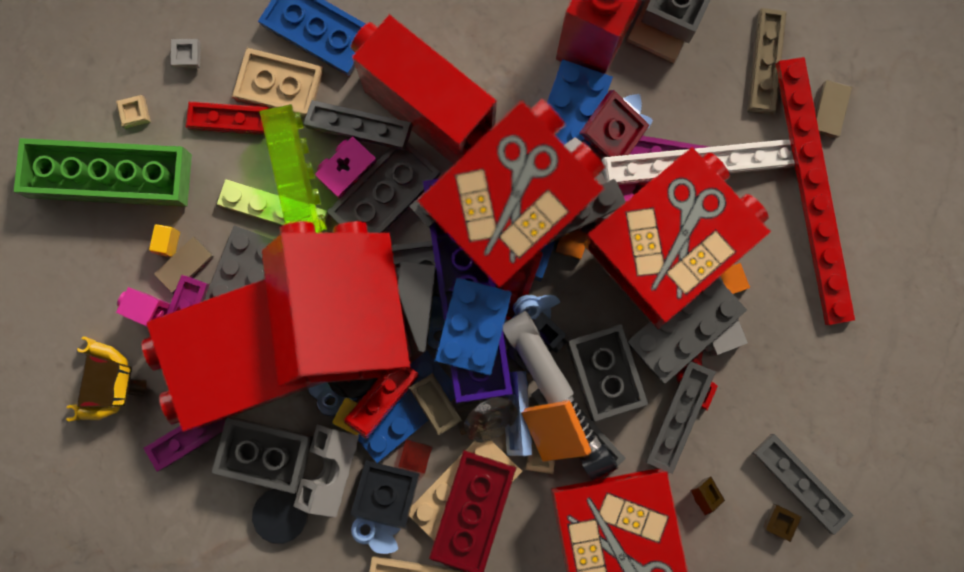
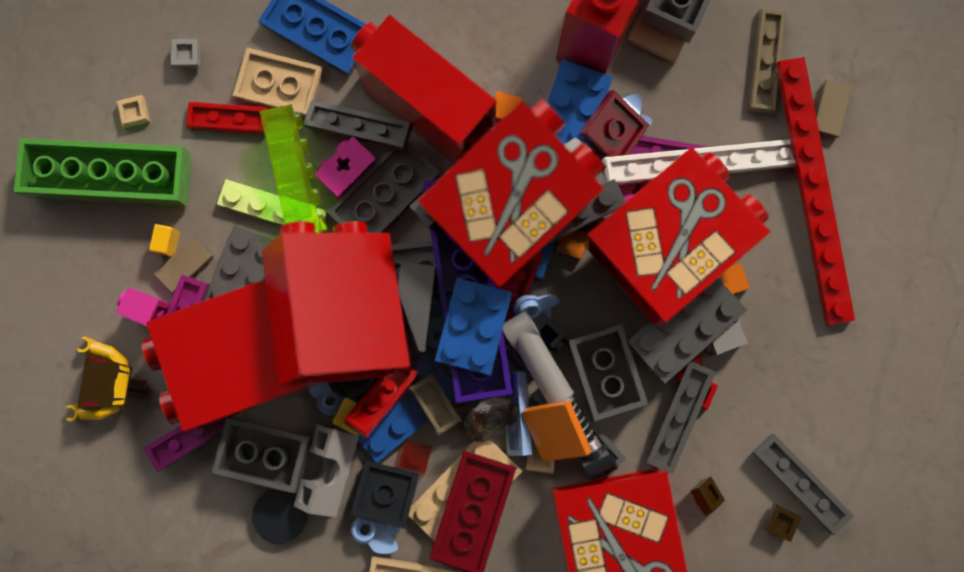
none -> orange tile [495,91,523,121]

